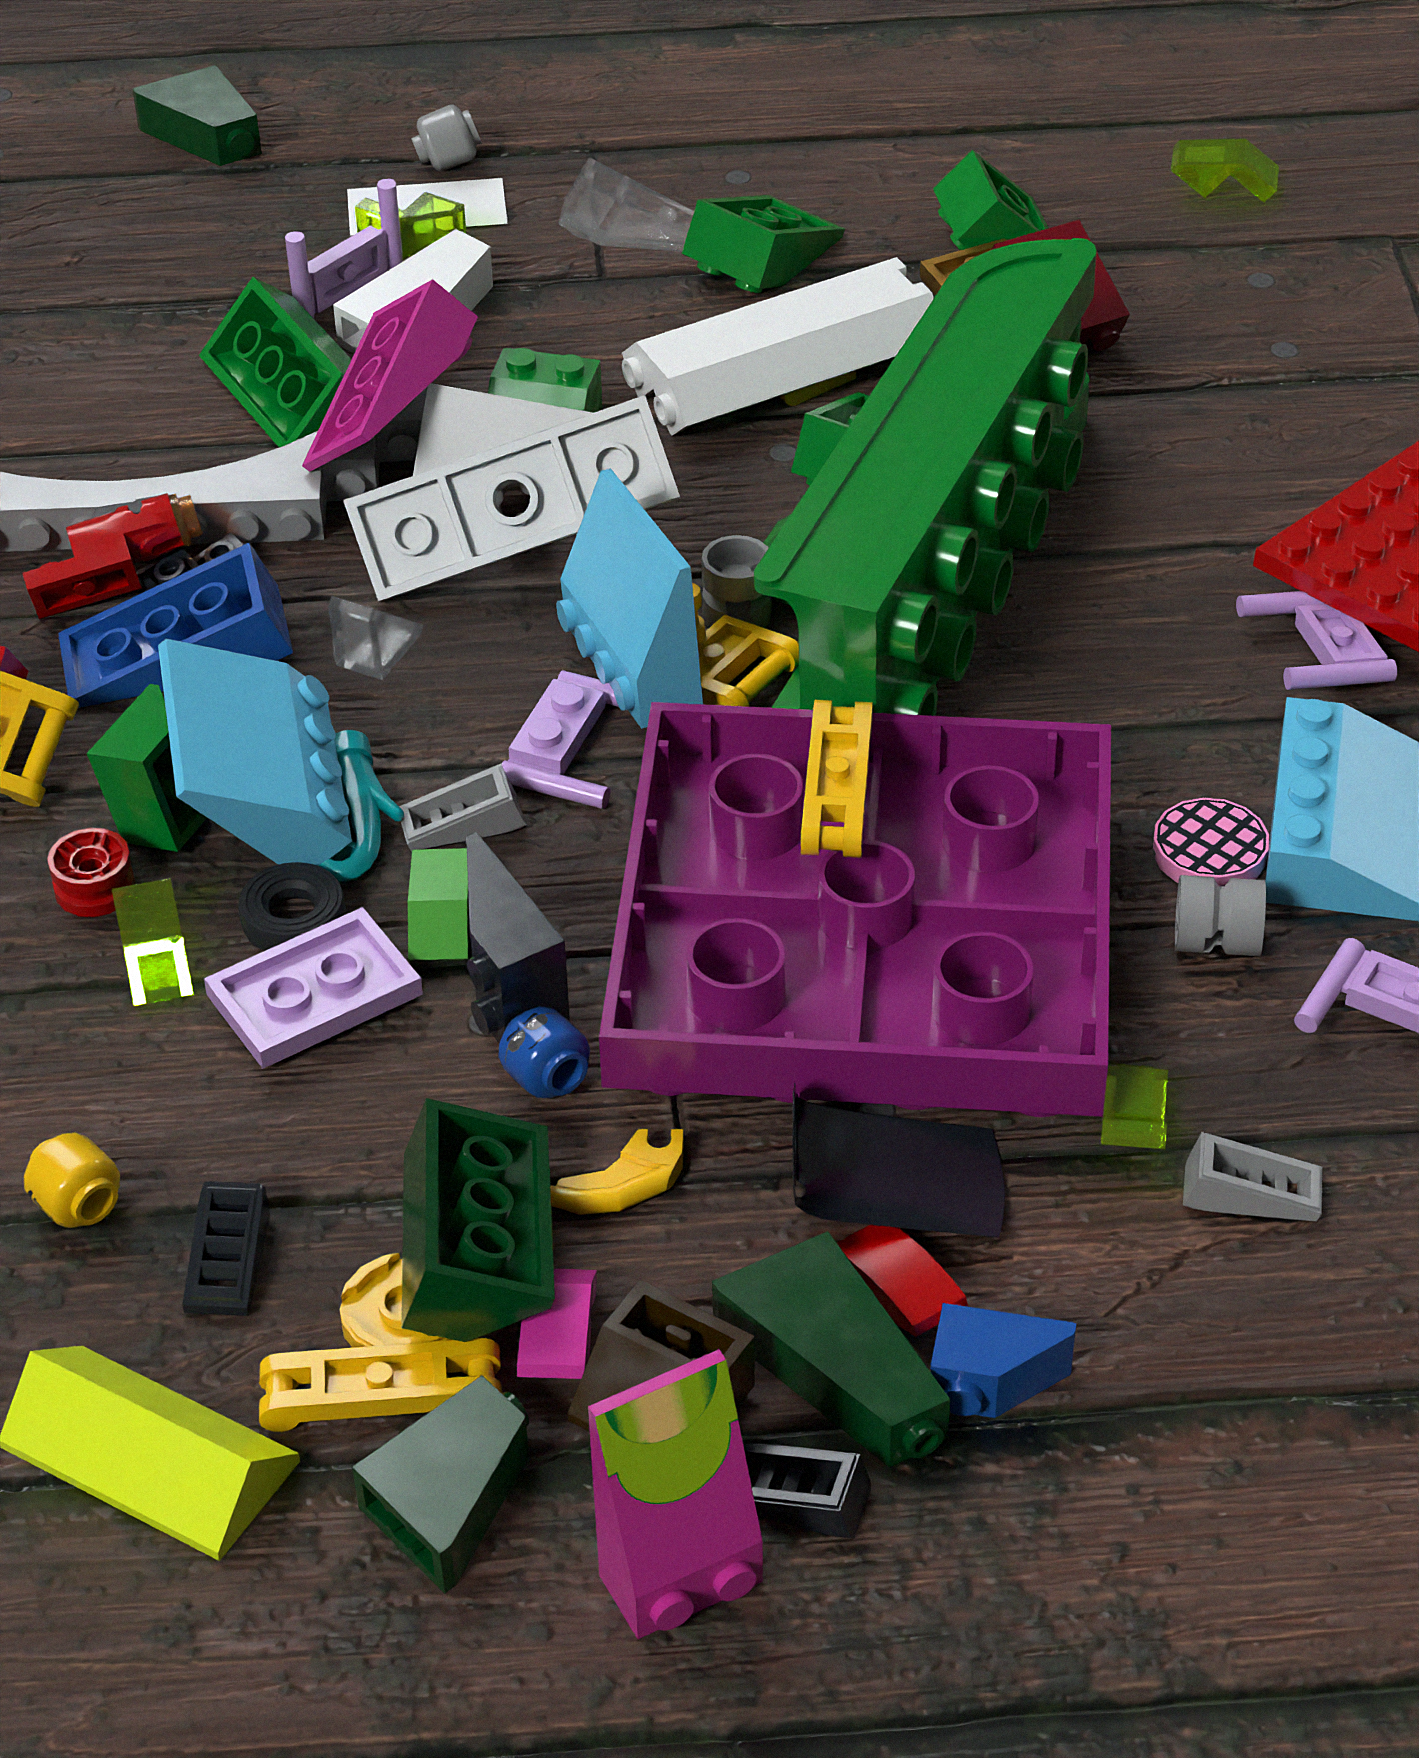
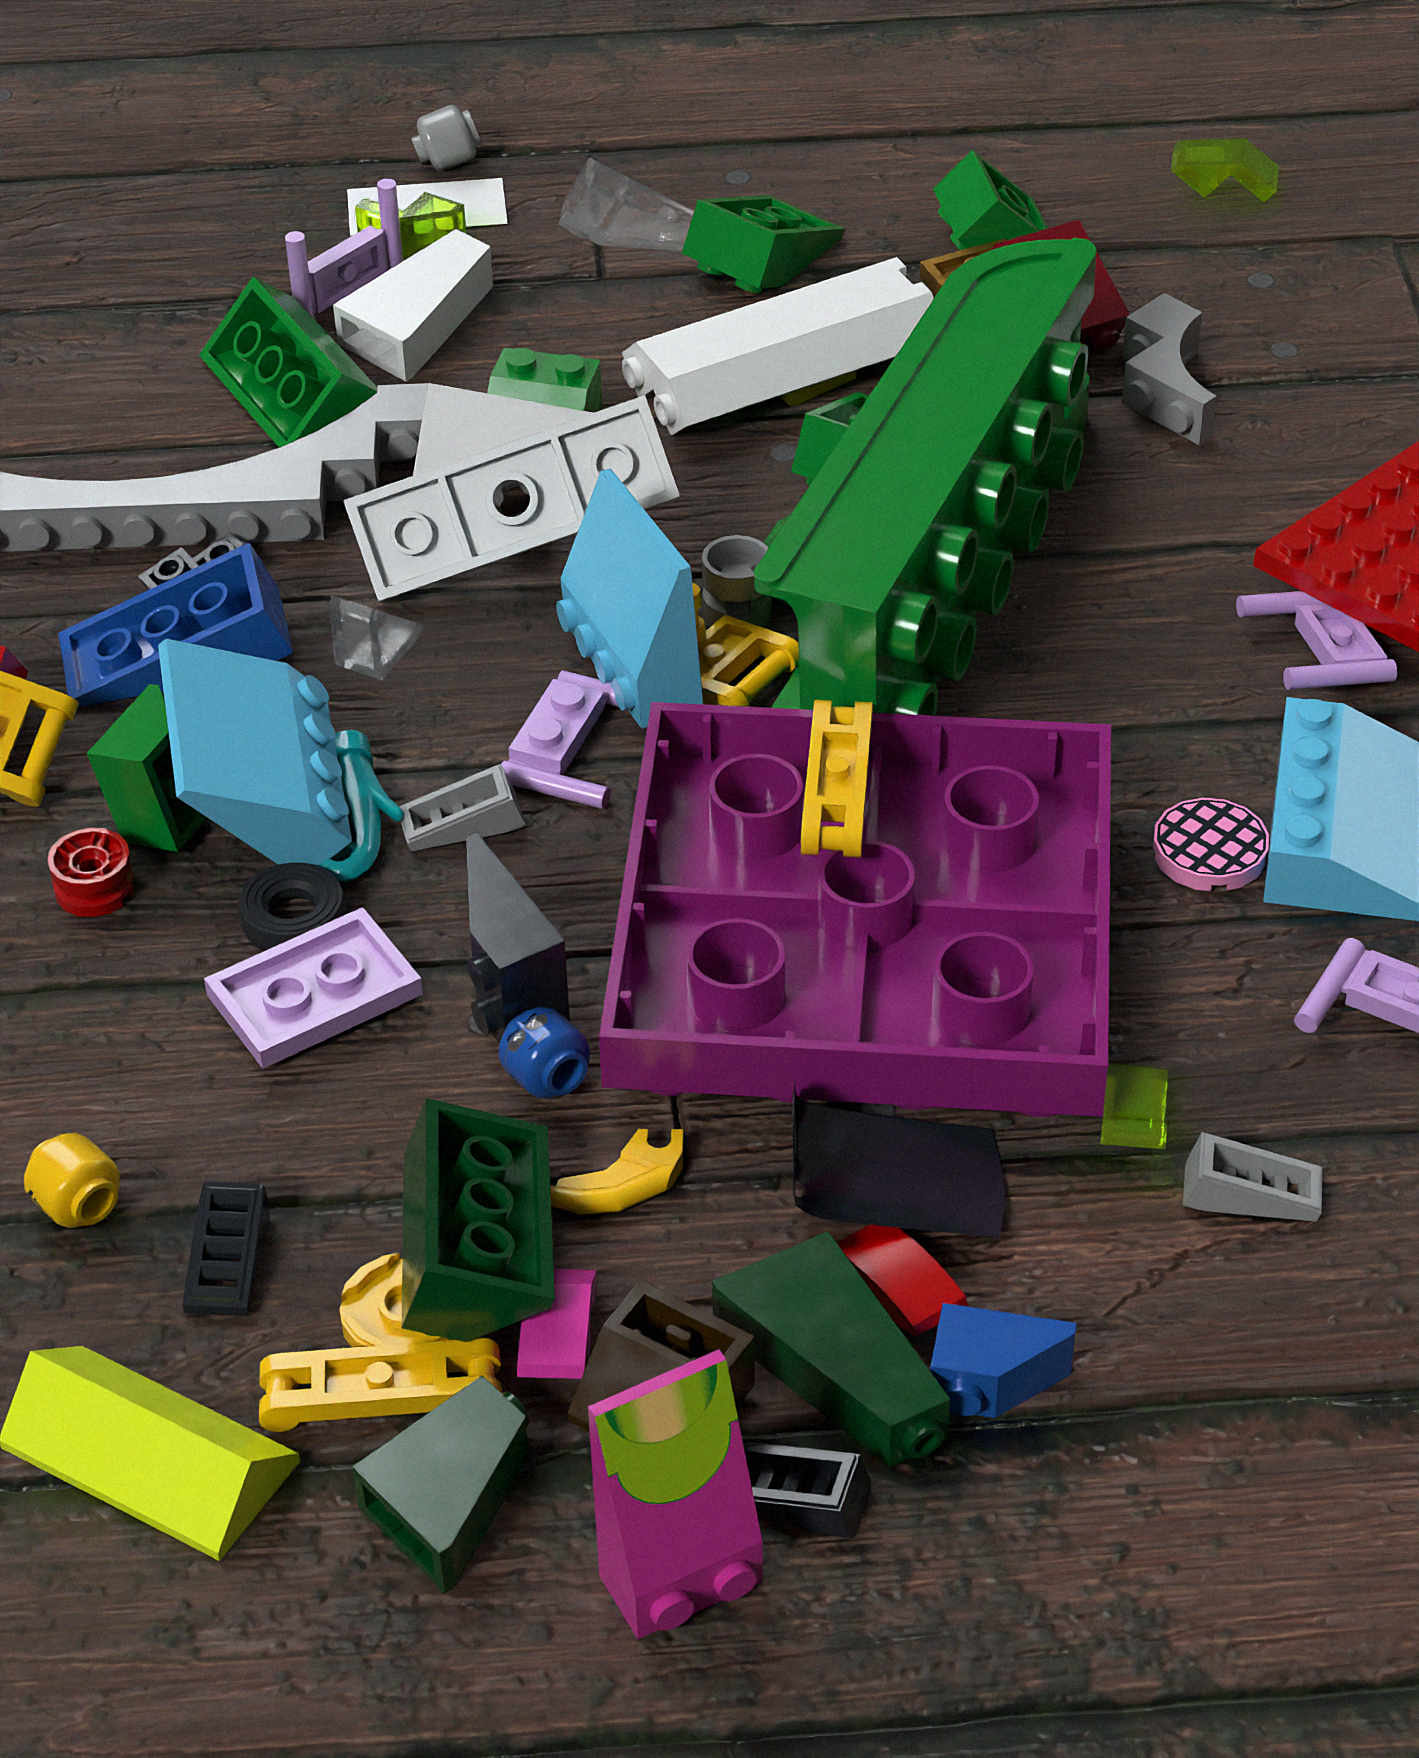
red plate [22,493,203,619] -> none
clear neon green slope [112,878,194,1006] -> none
dark green slope [132,65,262,166] -> none
dark pink slope [302,279,478,472] -> none
bright green slope [408,848,470,962] -> none
light grey wheel [1175,875,1266,956] -> none
none -> light grey arch [1122,293,1217,445]

